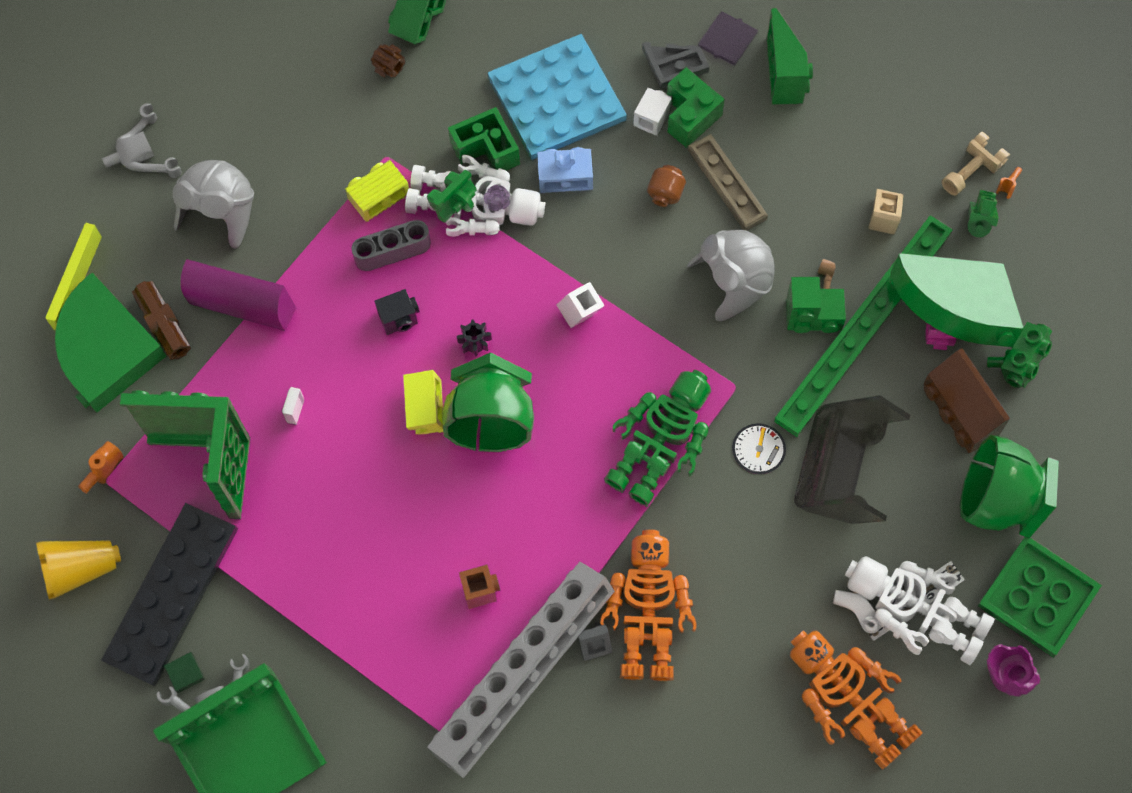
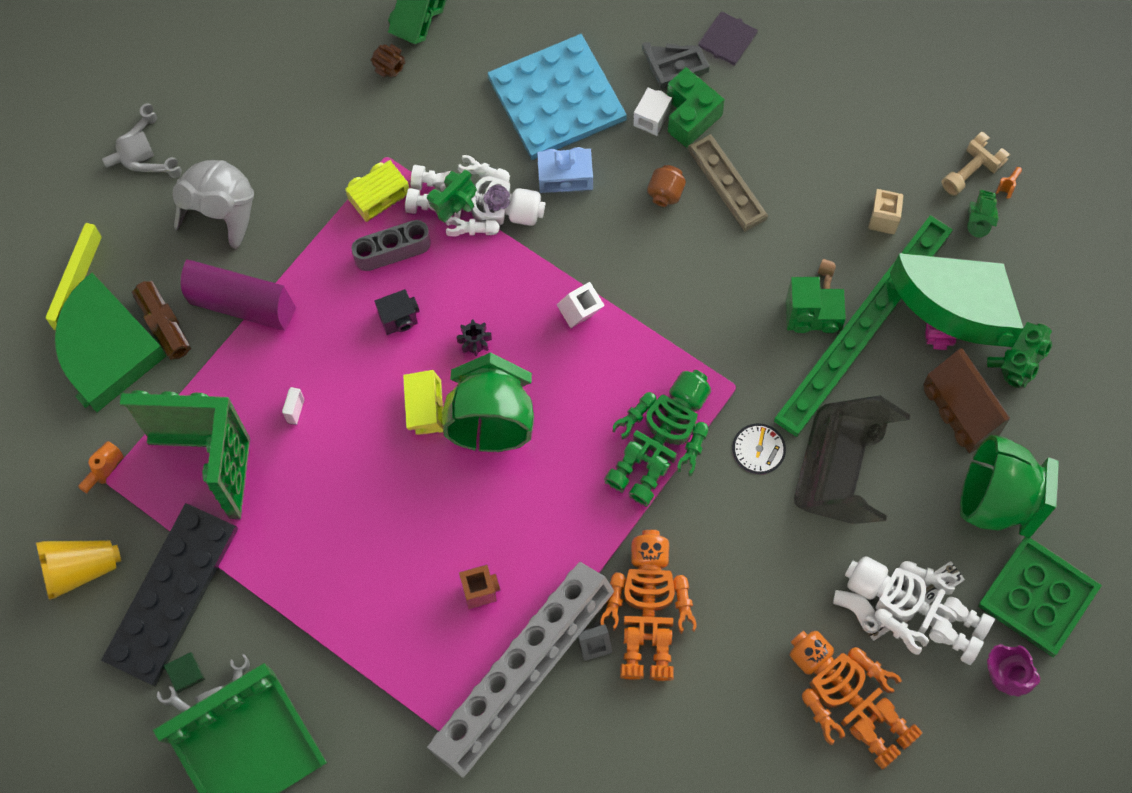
green brick [448,107,520,171] -> none
light grey piece [687,230,775,321] -> none
green slope [766,8,813,105] -> none

